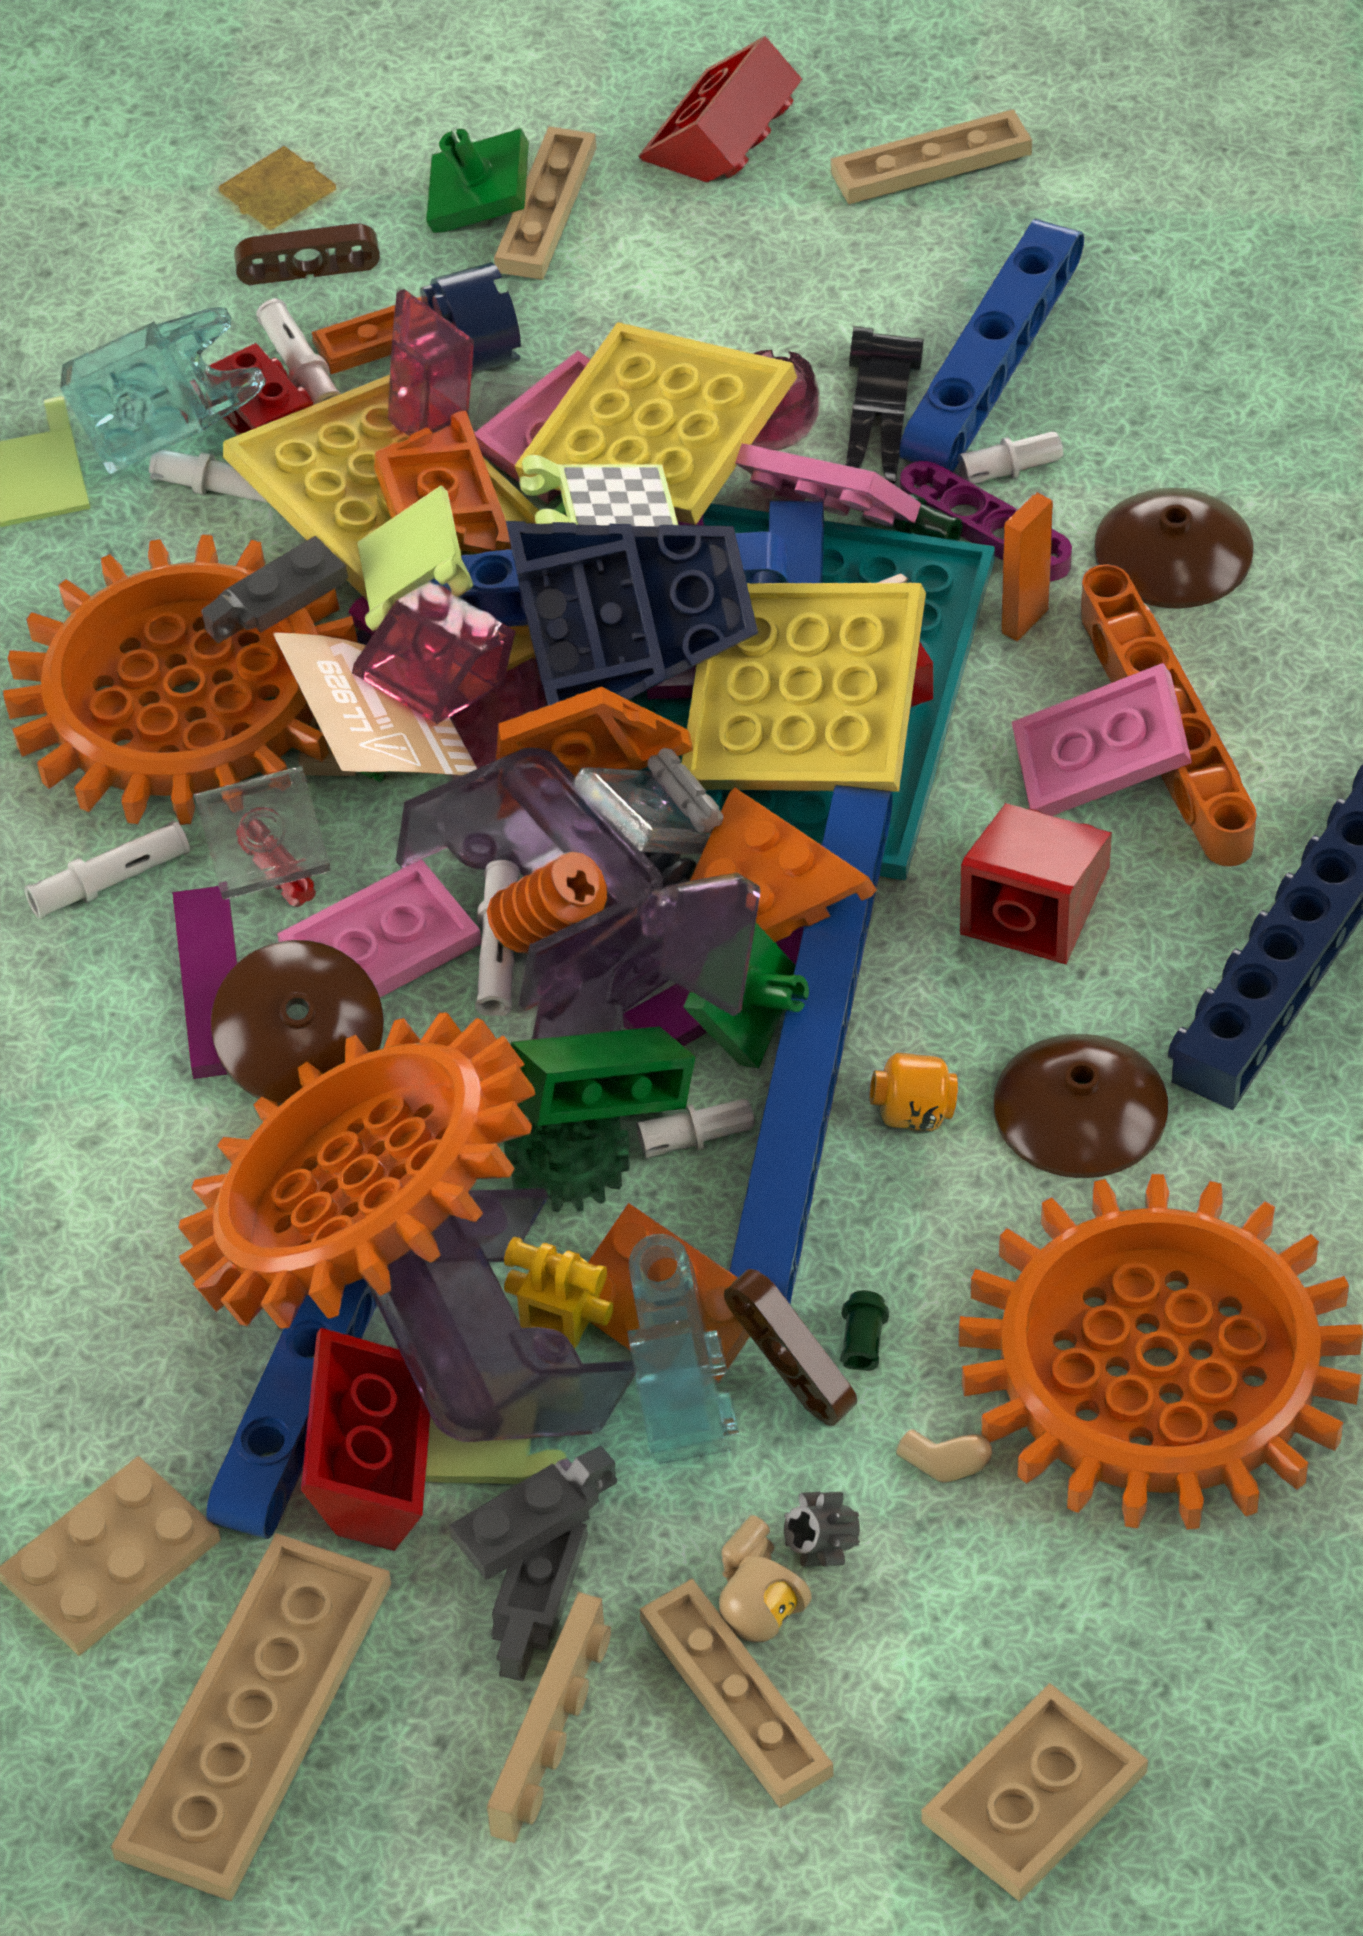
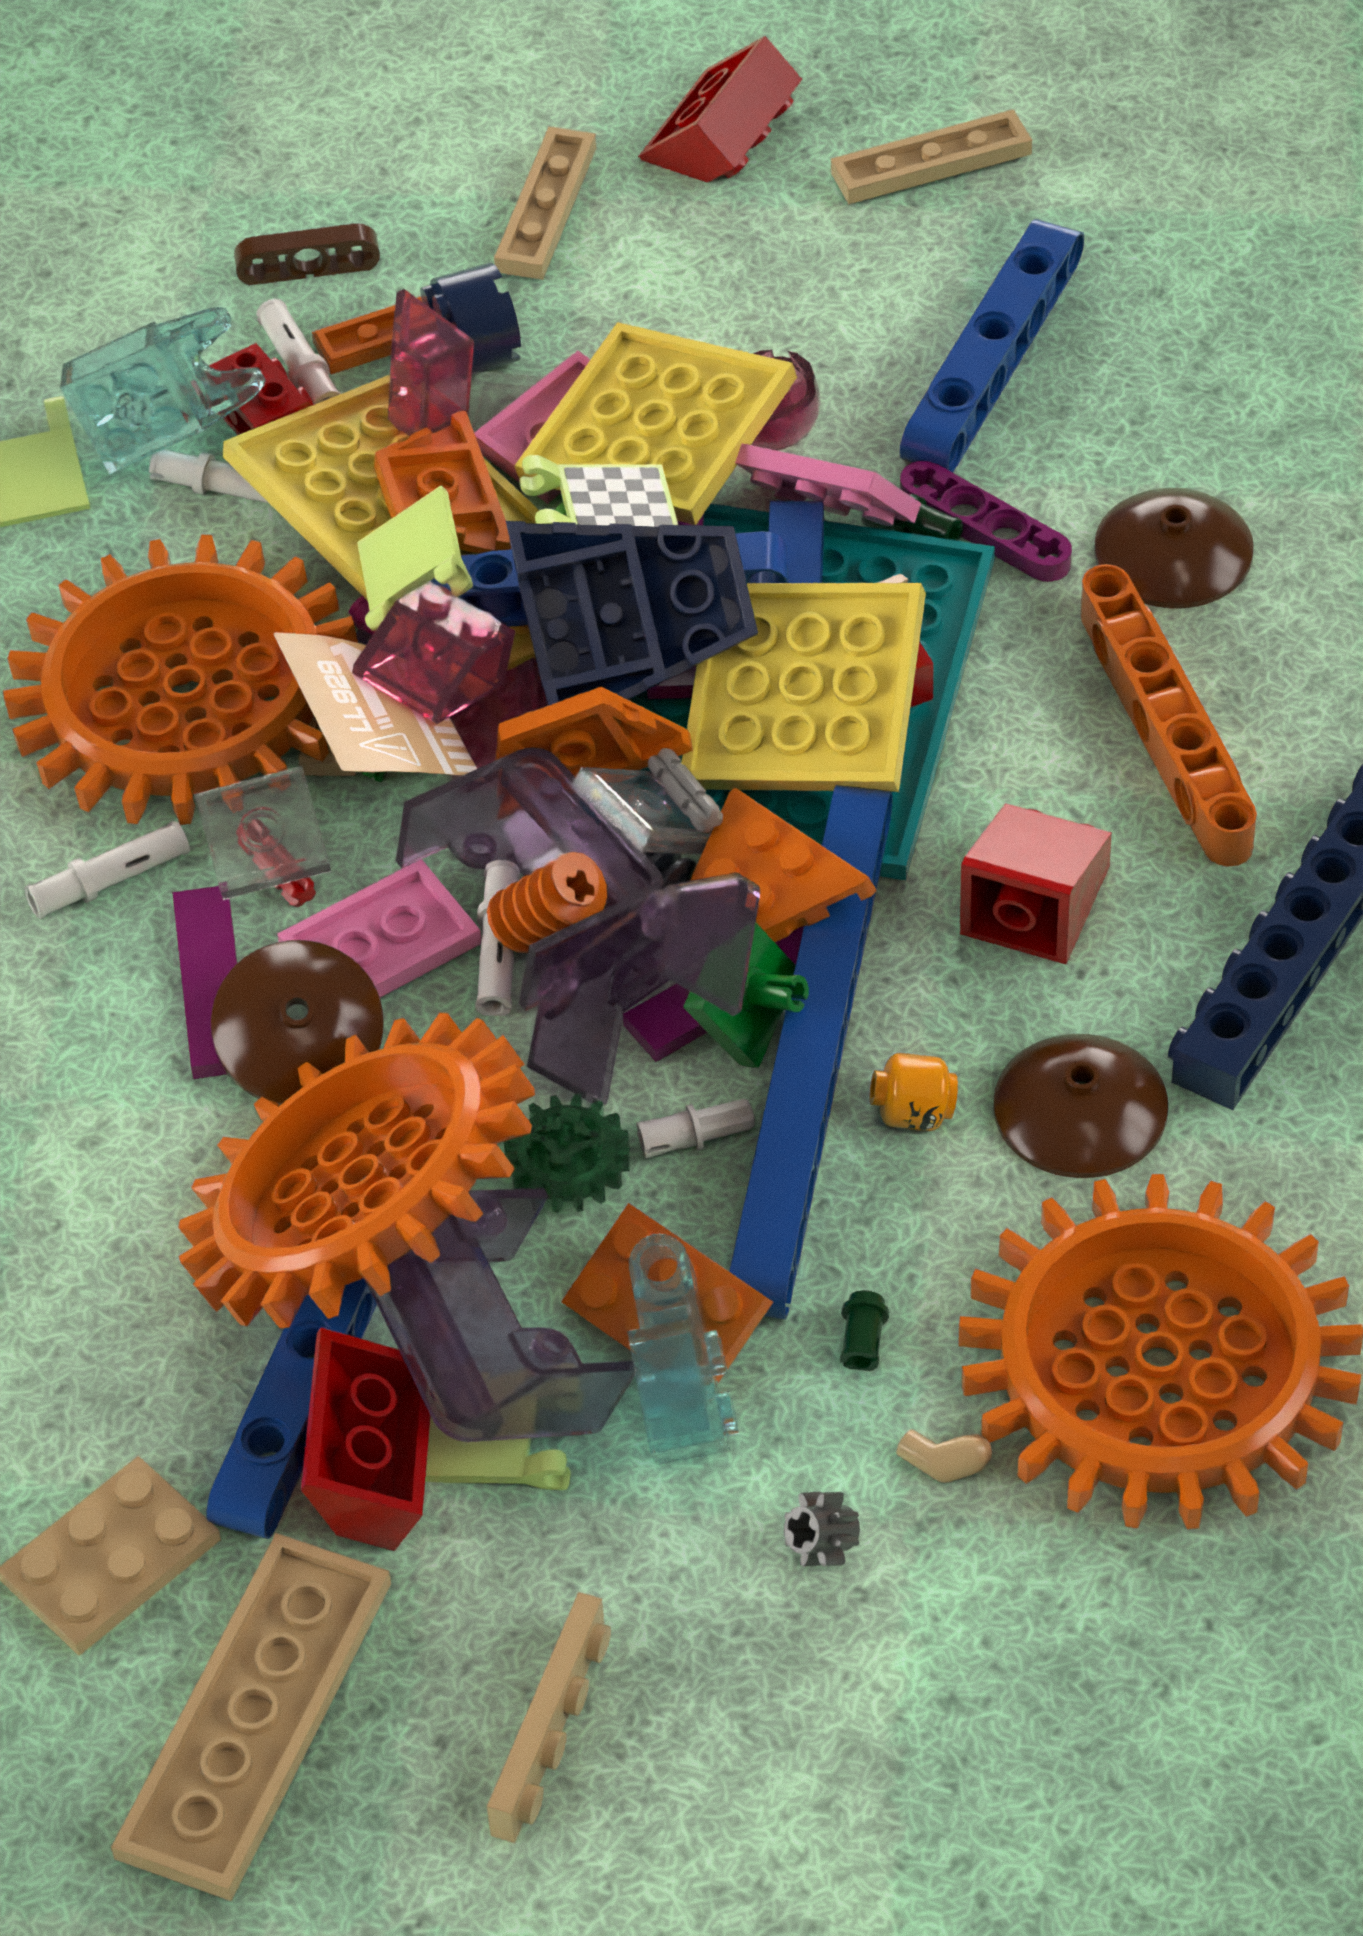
dark grey hinge [201,536,348,644] -> none
clear orange piece [218,146,336,231] -> none
green tile [426,128,529,233] -> none
dark grey hinge [449,1446,617,1579] -> none
dark grey hinge [491,1523,588,1681] -> none
yellow piece [504,1236,614,1353] -> none
green brick [511,1026,696,1126] -> none
tan plate [640,1578,833,1808] -> none
tan piece [719,1515,812,1643] -> none
reddish brown beam [724,1269,857,1426] -> none
black flag [845,326,924,484] -> none
tan plate [921,1683,1148,1902] -> none
white axle [958,431,1063,484] -> none
orange tile [1001,492,1053,641] -> none
bright pink plate [1012,663,1192,816] -> none

